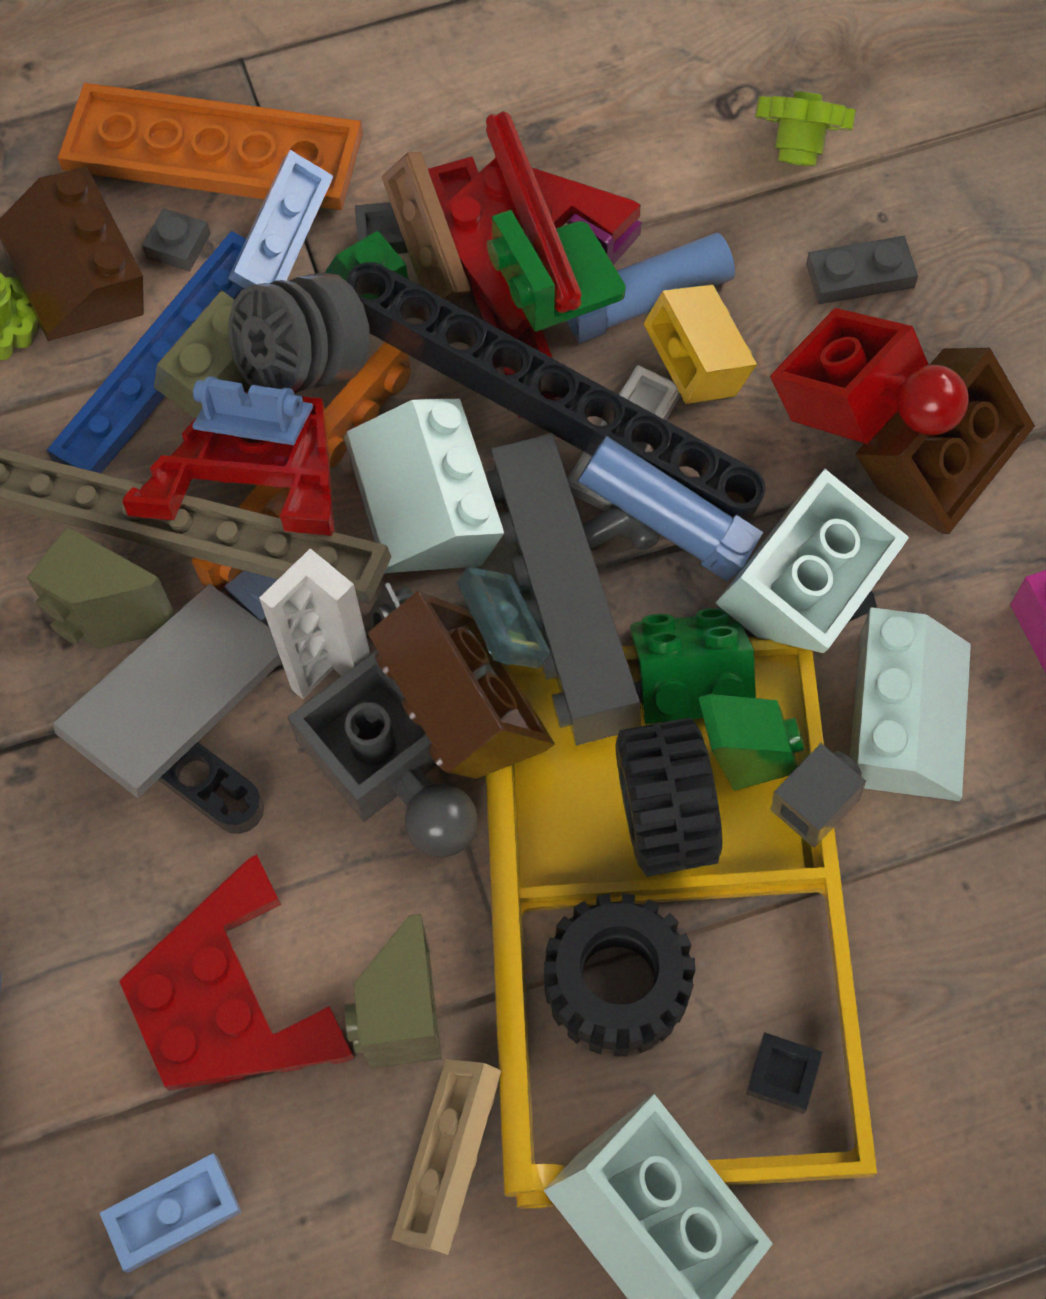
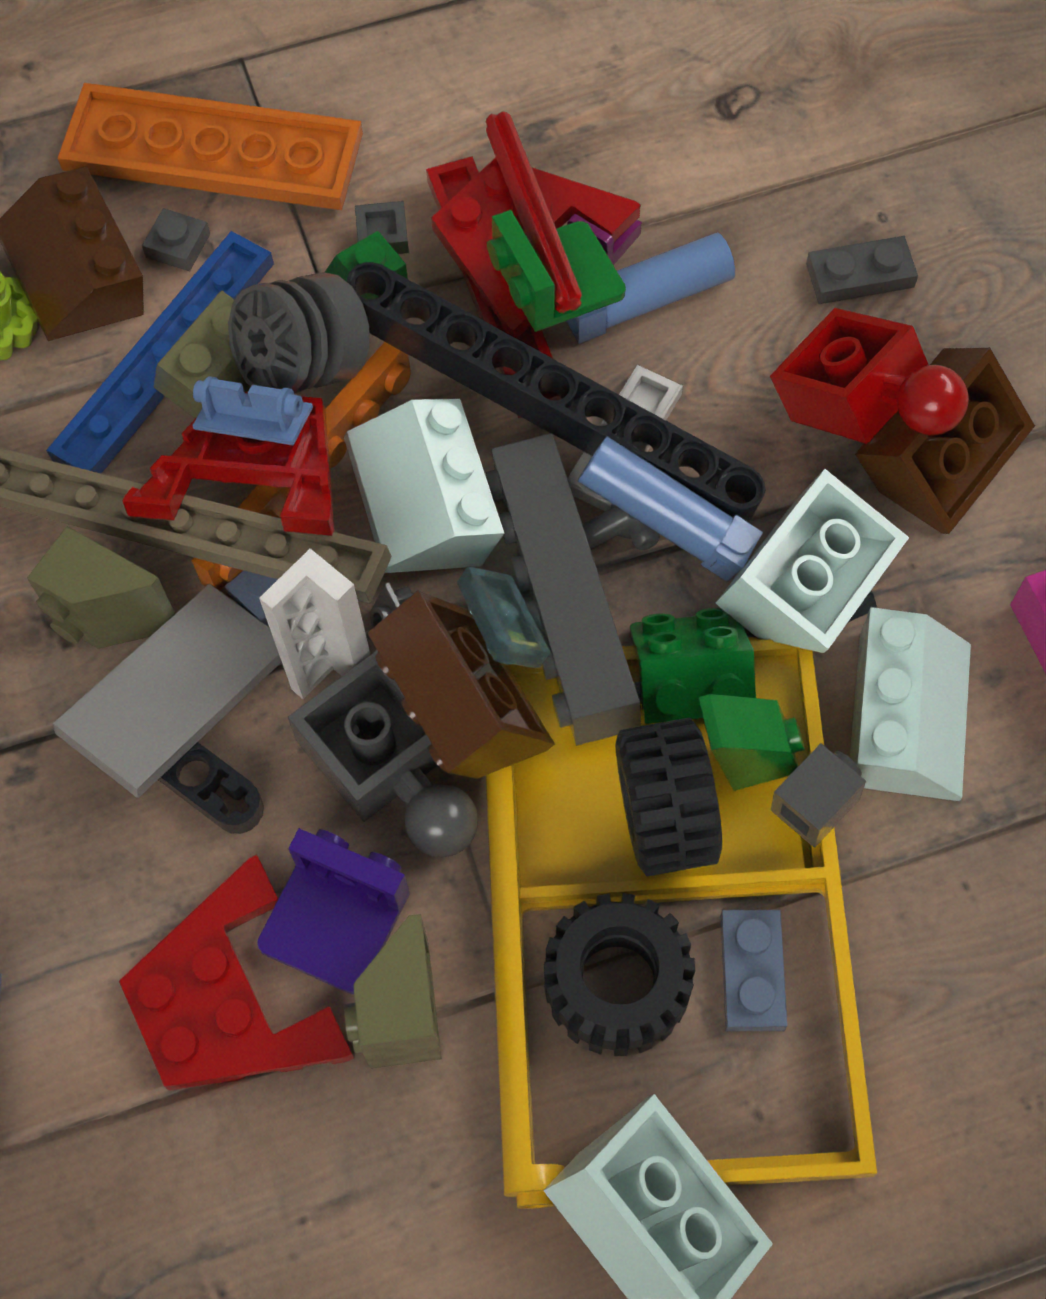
light blue plate [100,1153,242,1273] -> none
light blue plate [228,150,333,289] -> none
medium nougat tile [381,152,471,304] -> none
tan plate [391,1059,501,1255] -> none
yellow brick [643,285,757,404] -> none
black plate [745,1032,823,1114] -> none
lime plant [755,91,856,167] -> none
none -> dark purple bracket [257,828,410,994]
none -> sand blue plate [720,910,787,1031]

